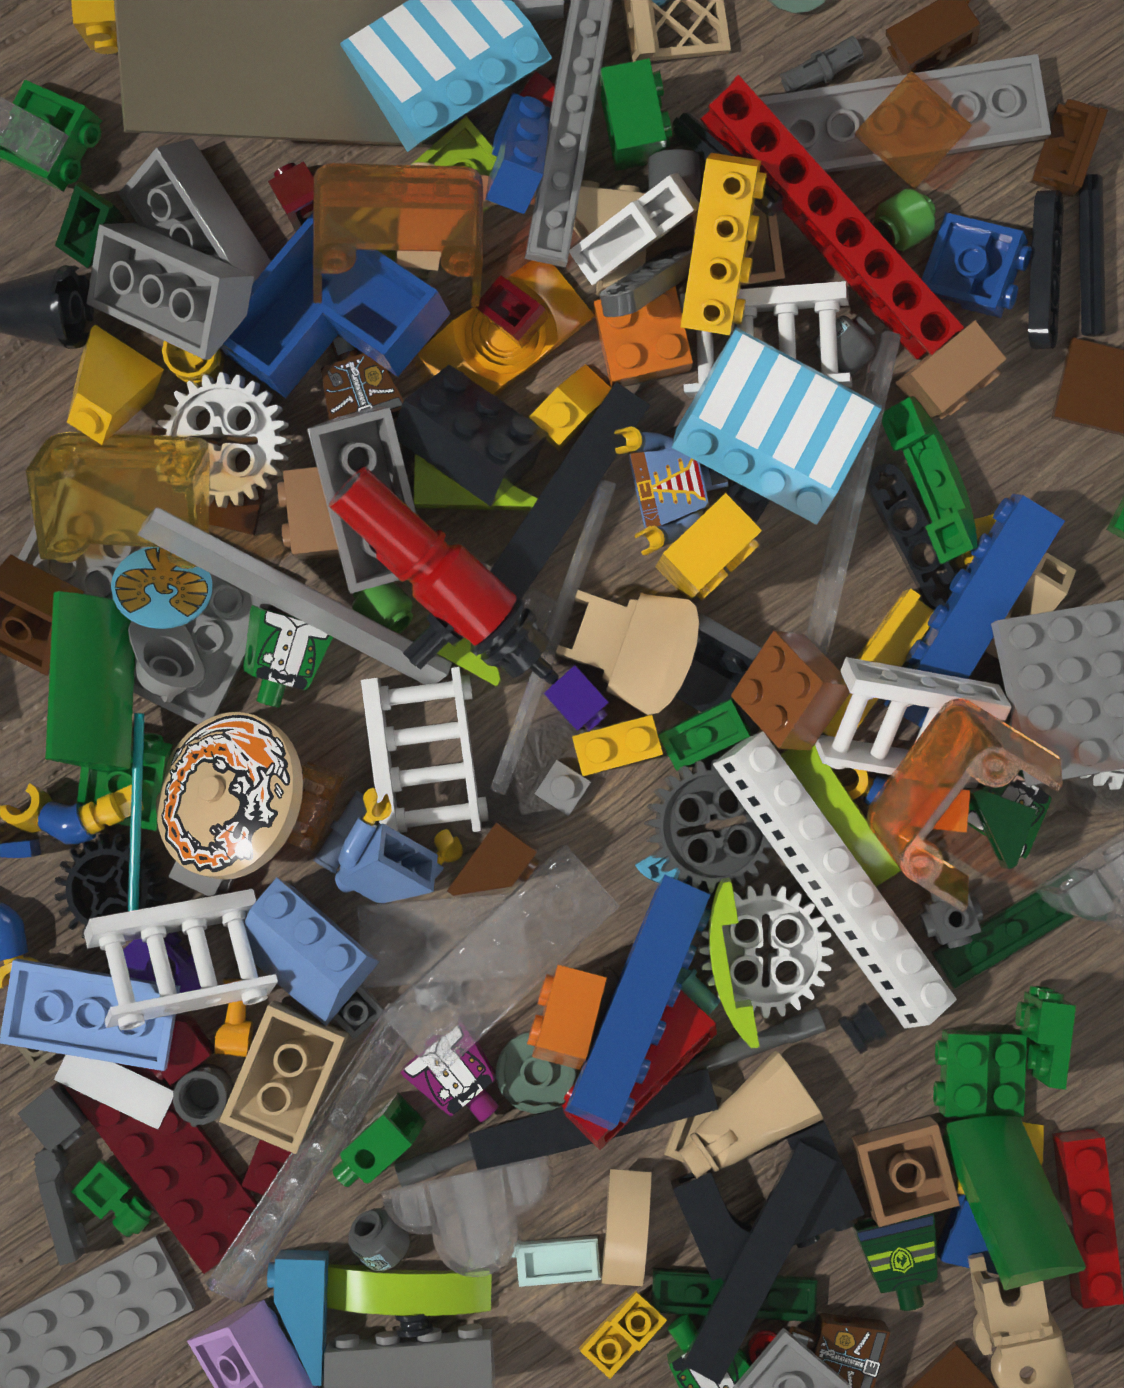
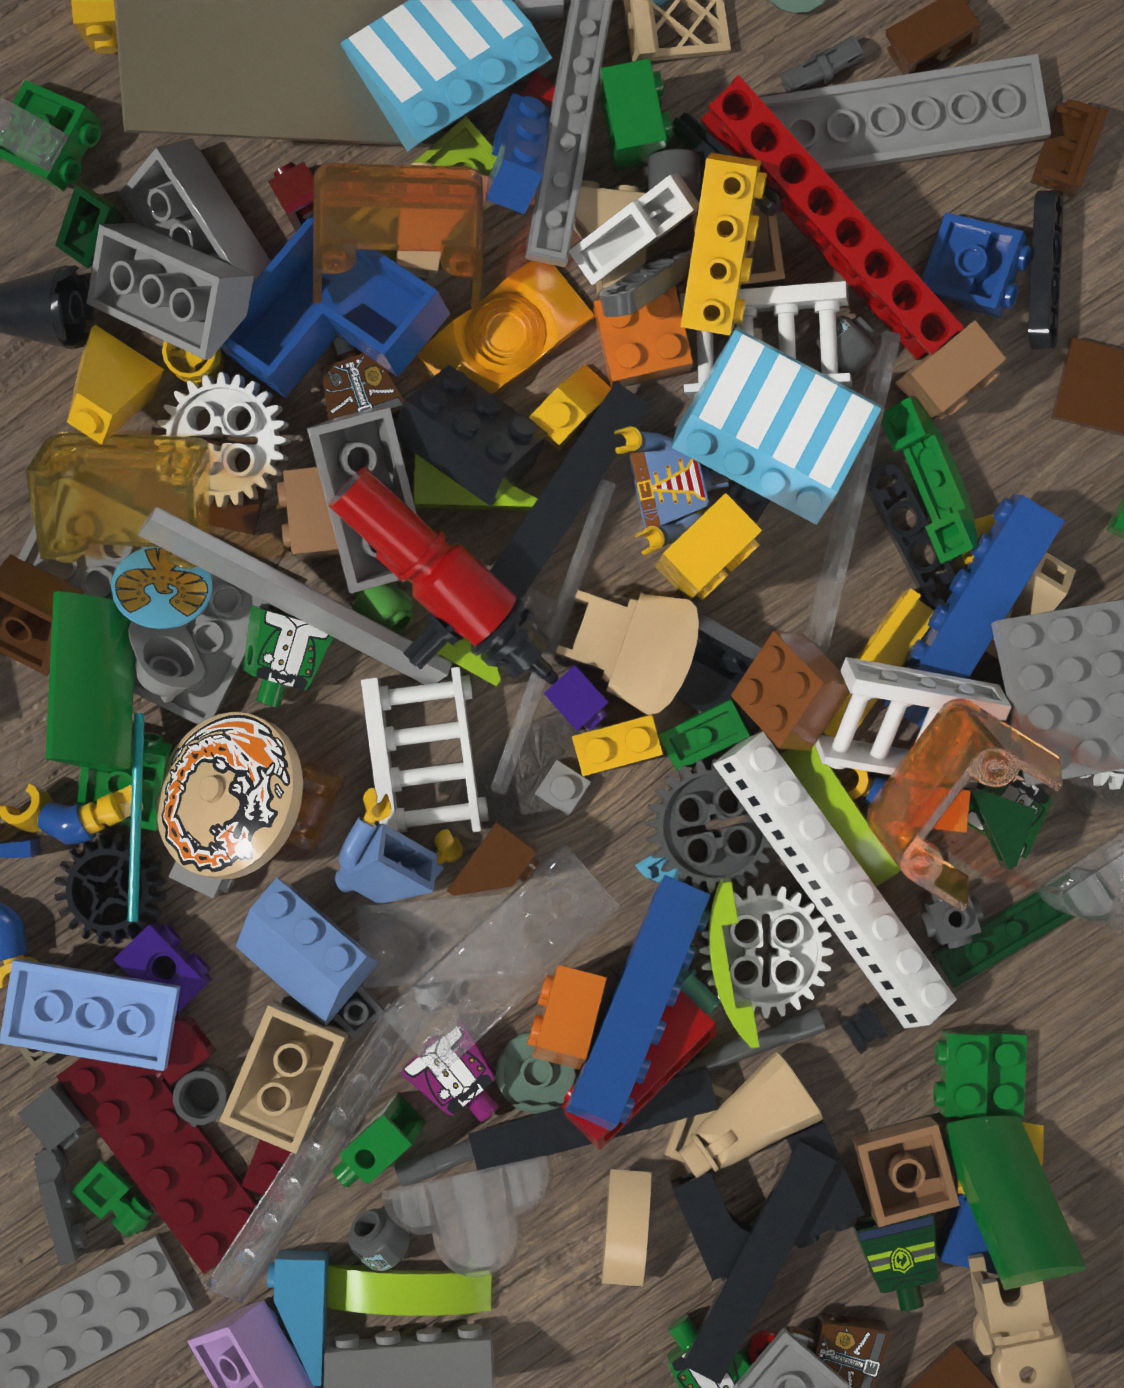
white sticker [54,1055,173,1129] -> none
white fence [84,889,278,1030] -> none
light orange leg [215,978,253,1057] -> none
sand blue pin [313,790,377,874] -> none
black bush [395,1314,433,1337] -> none
dark red slope [474,275,549,348] -> none
light aqua tile [516,1235,601,1287] -> none
yellow slope [579,1291,667,1379] -> none
dark green tile [651,1268,818,1322] -> none
clear orange tile [854,71,972,189] -> none
bright green head [873,188,936,251] -> none
green plate [1015,985,1076,1090] -> none
red brick [1052,1129,1124,1309] -> none
black axle [1079,174,1106,337] -> none

